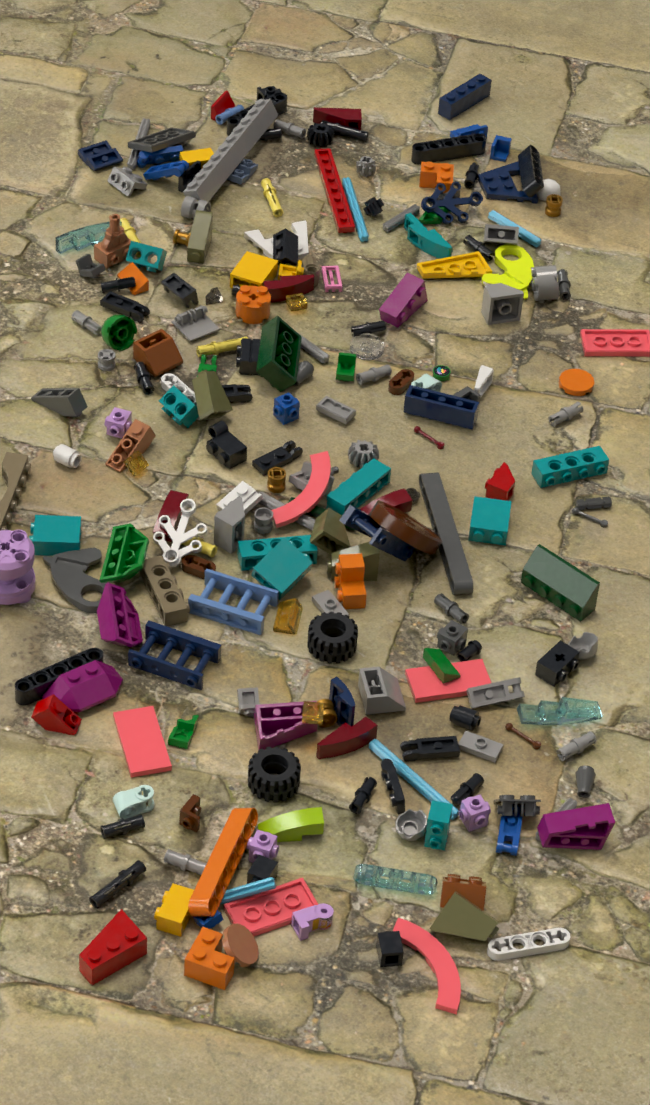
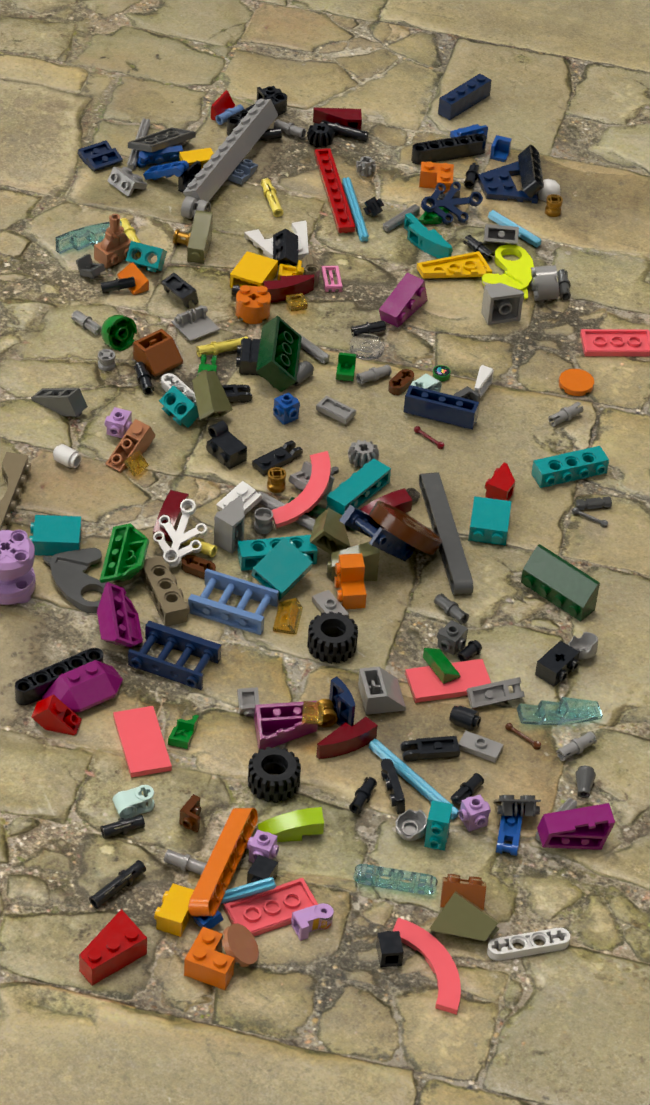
black hinge [100,291,150,323] -> none
clear smoke tile [205,287,223,305] -> none

